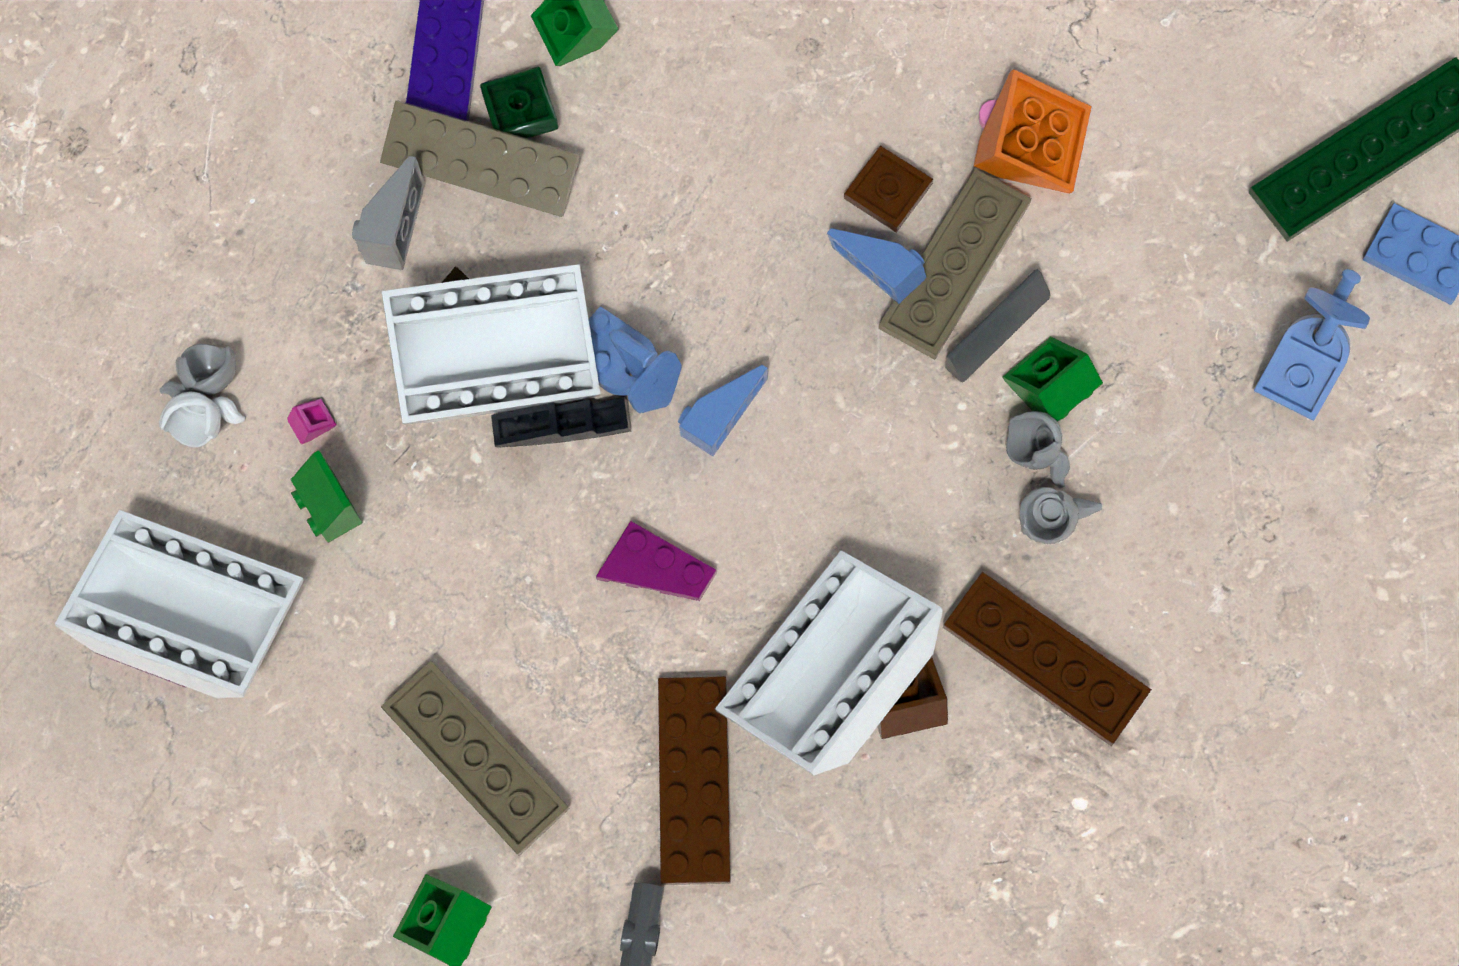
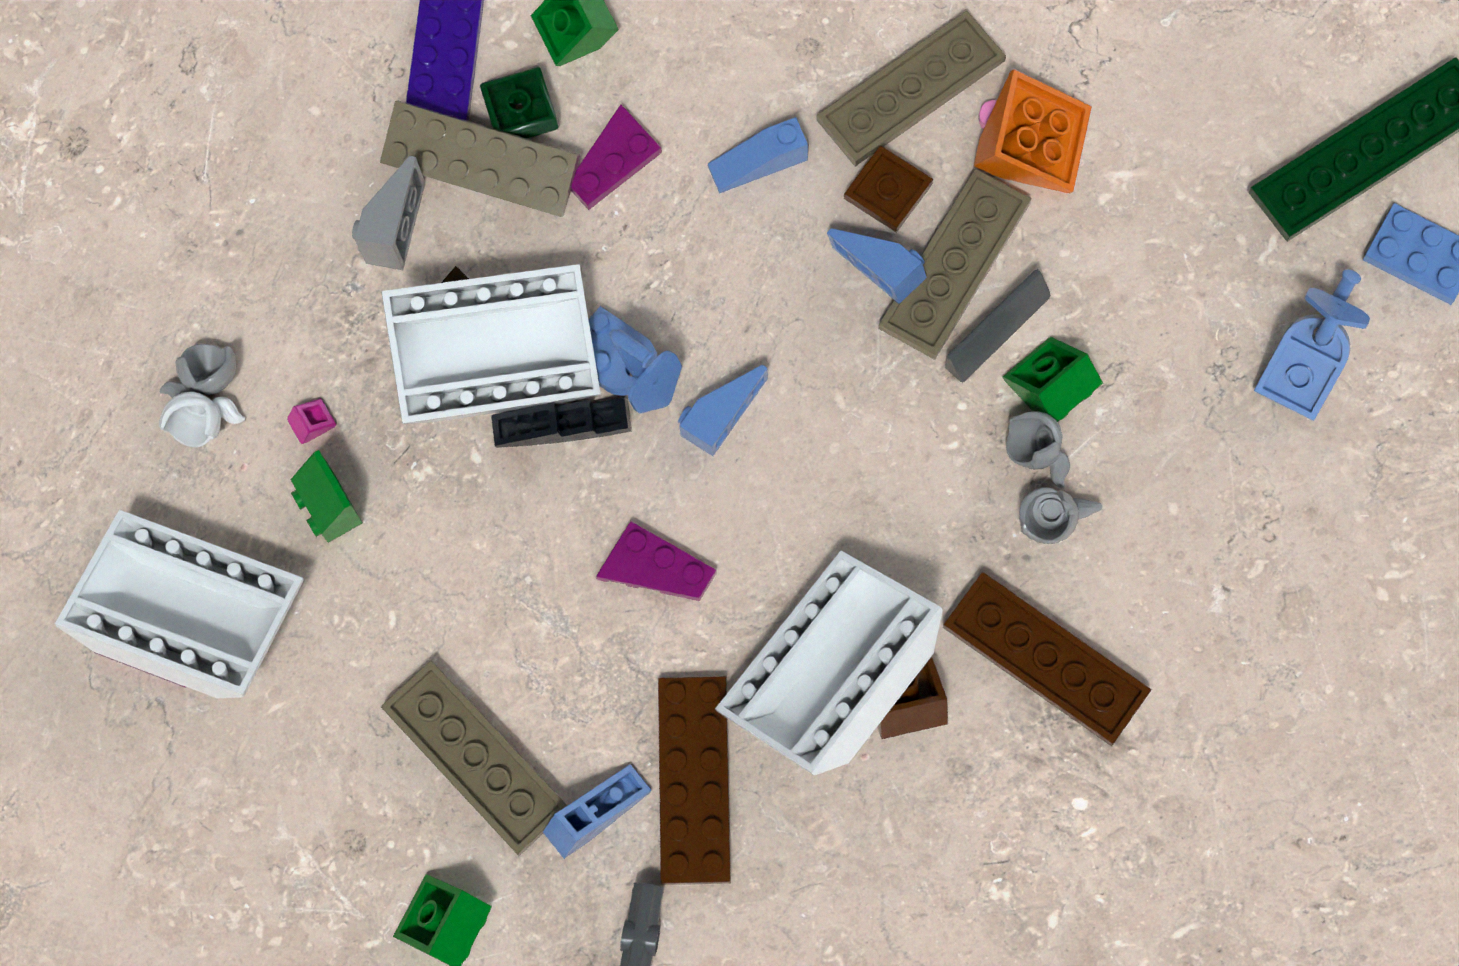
none -> medium blue slope [543,764,652,859]
none -> magenta wing [571,104,662,210]
none -> medium blue slope [708,117,808,194]
none -> dark tan plate [817,11,1006,167]

